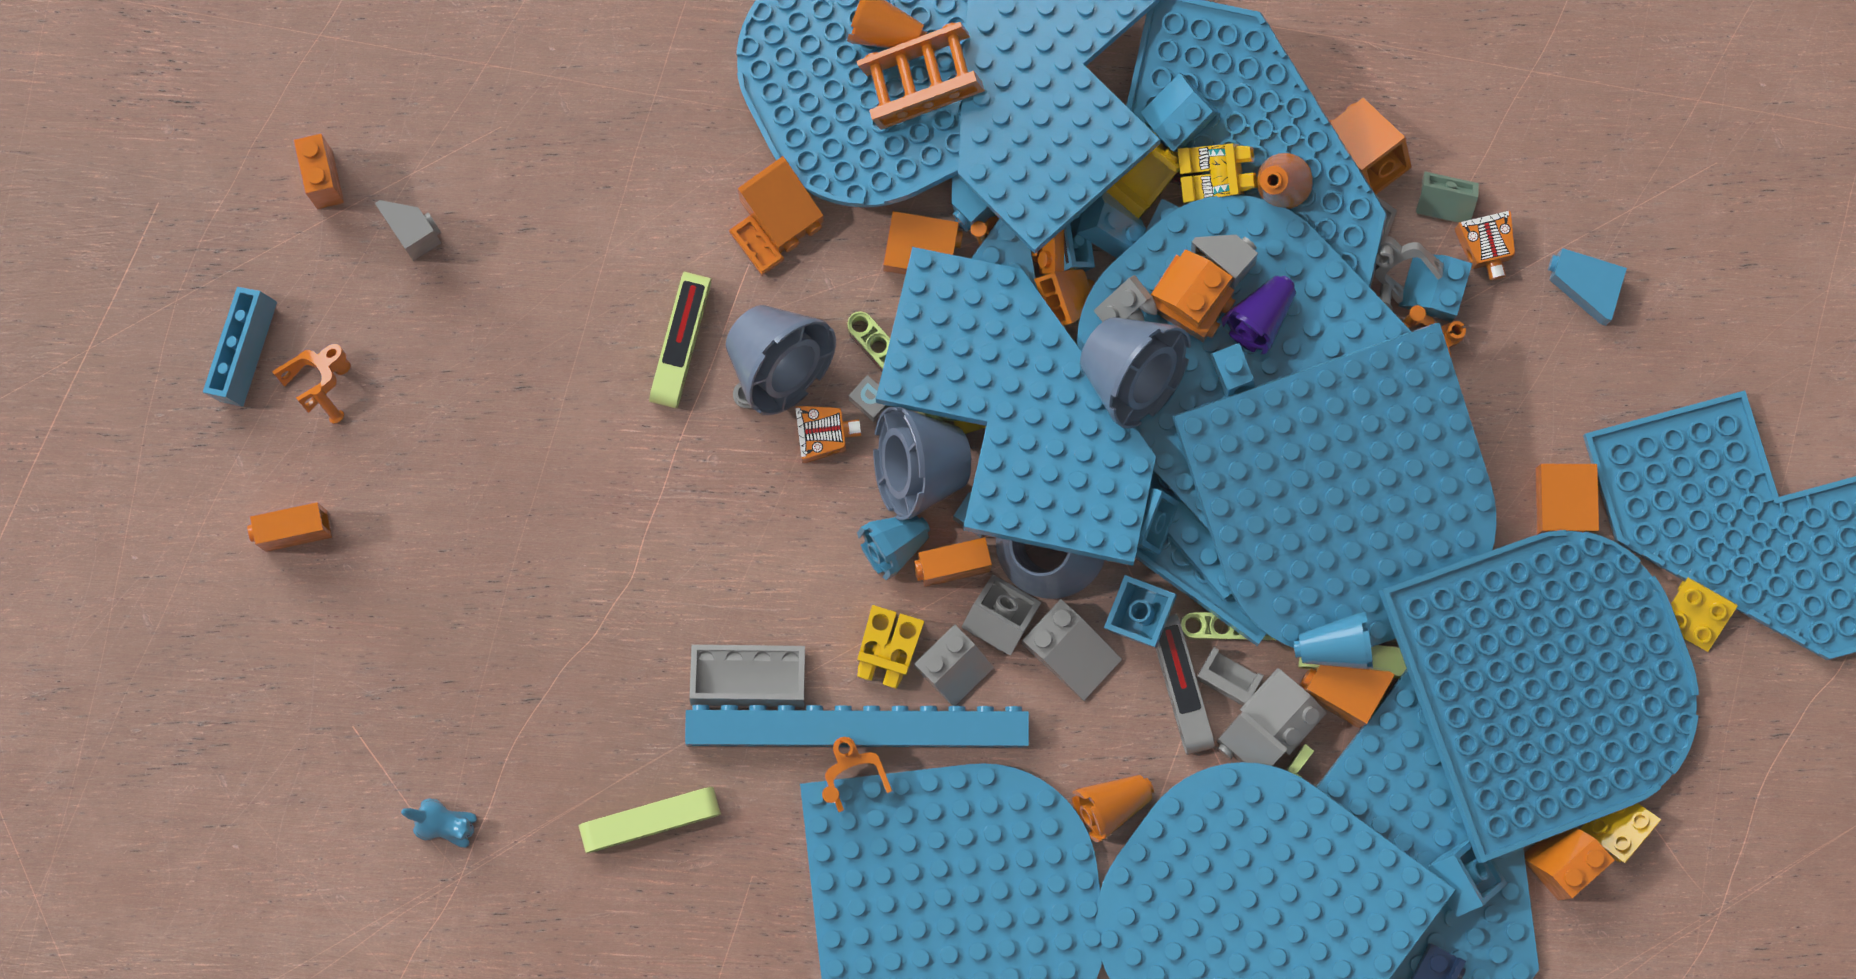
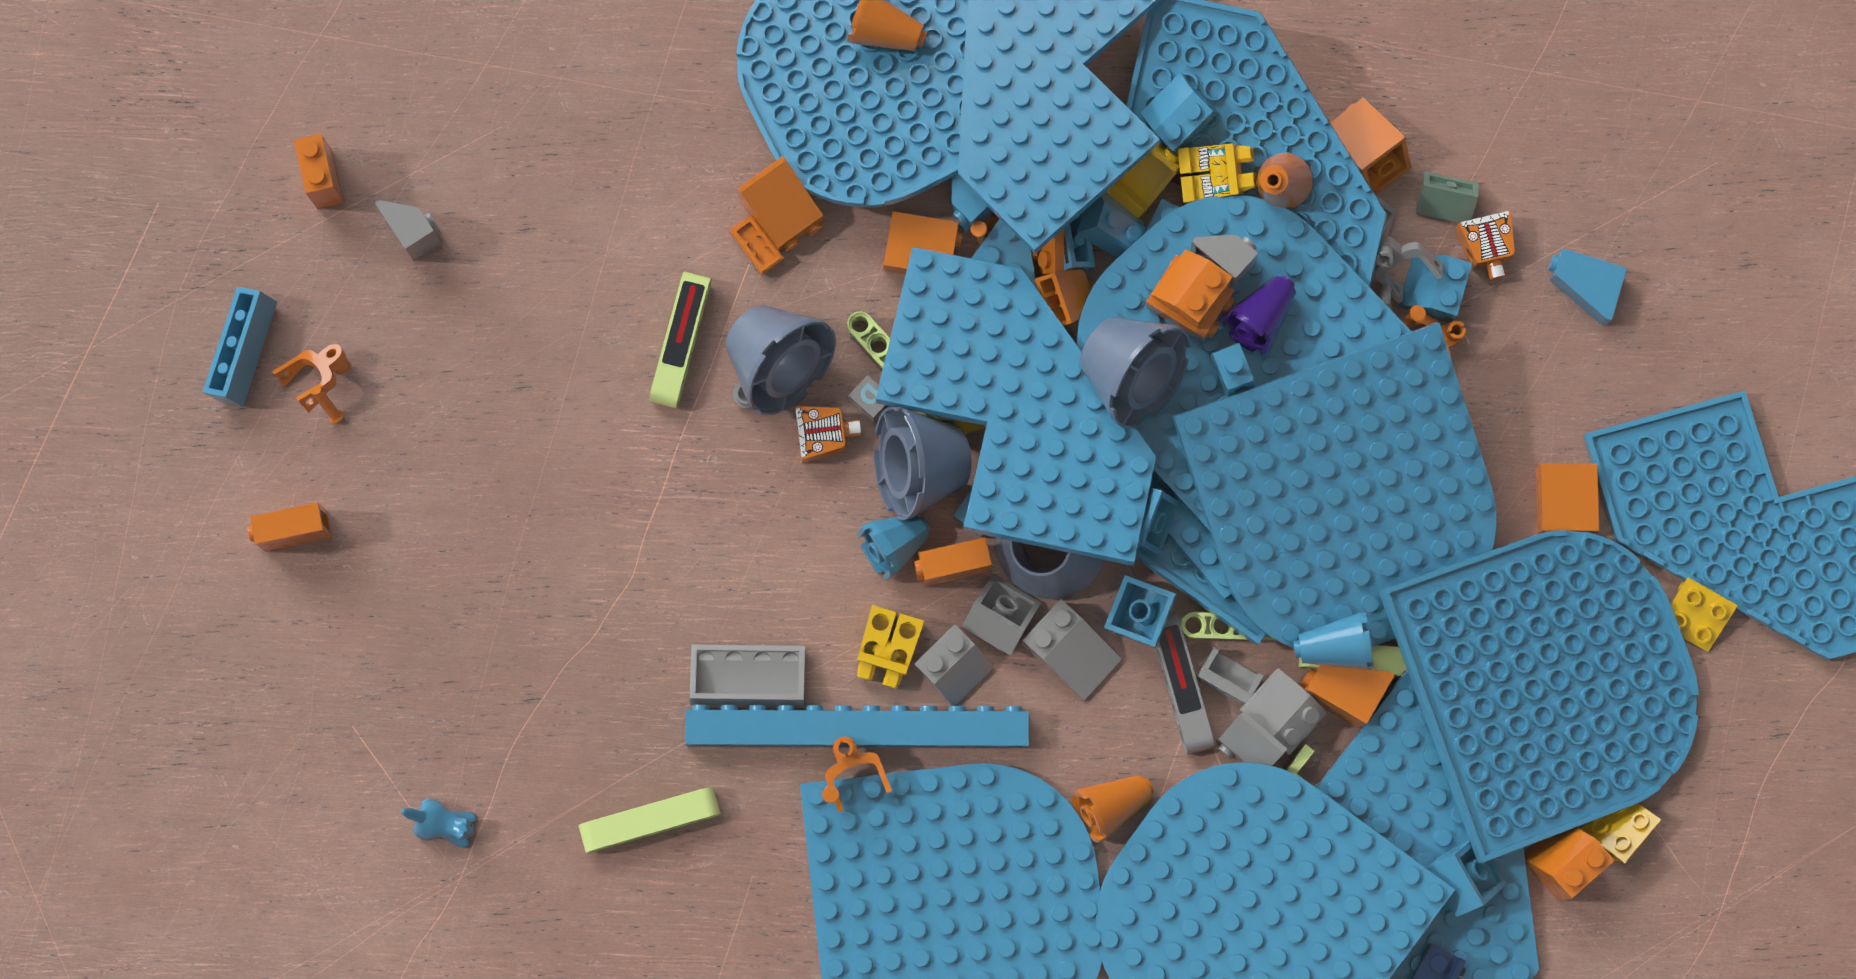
orange fence [857,22,985,130] -> none
light grey plate [1093,275,1157,322] -> none

